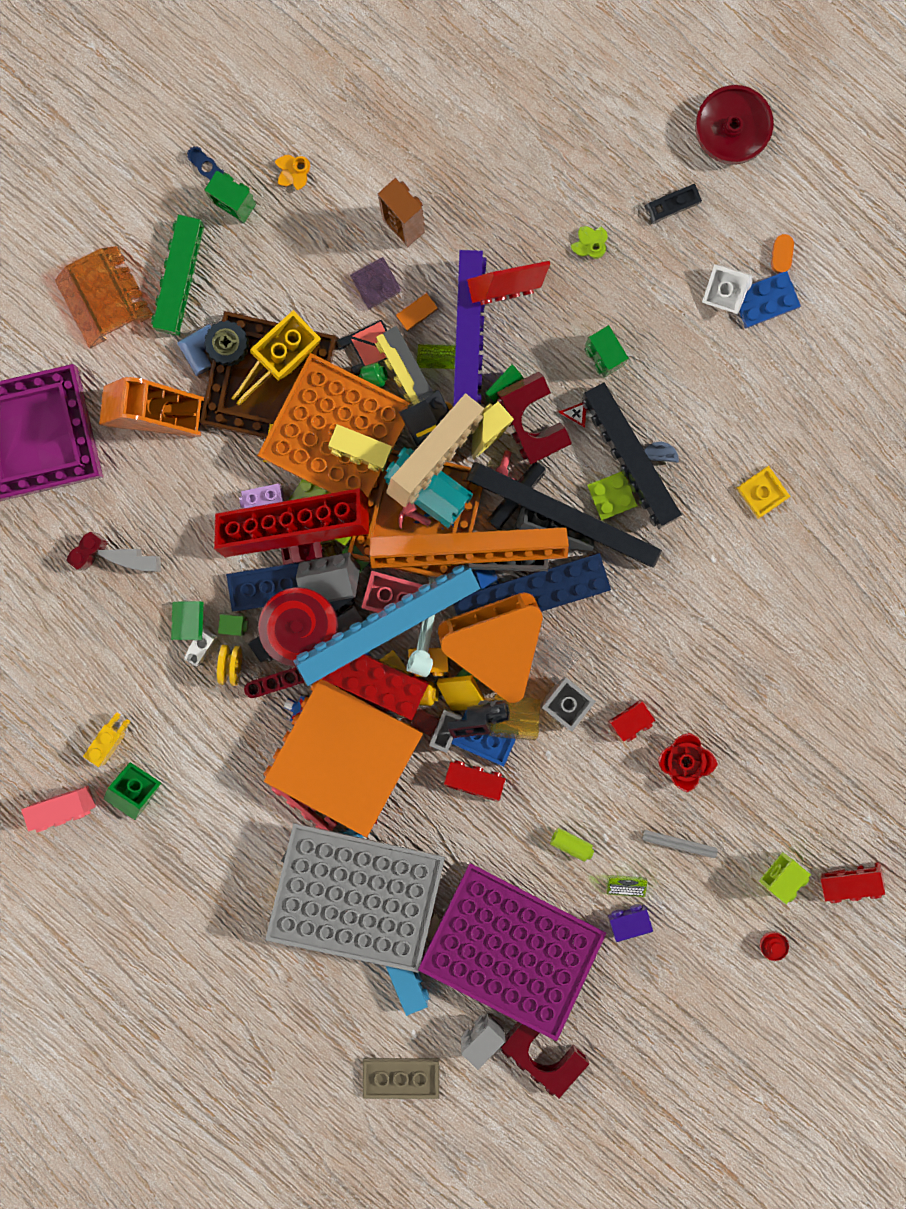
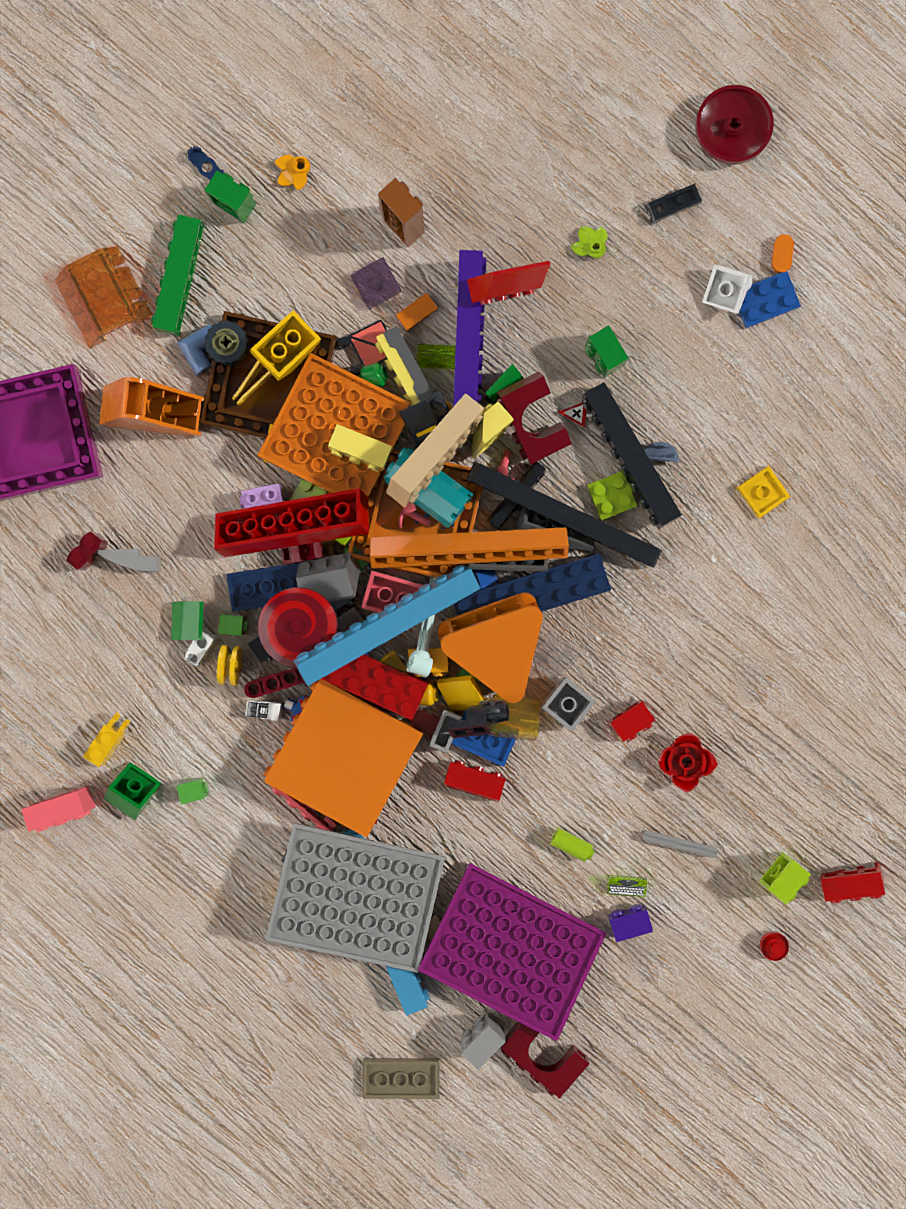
none -> bright green brick [176,777,209,805]
none -> leg [245,700,283,721]

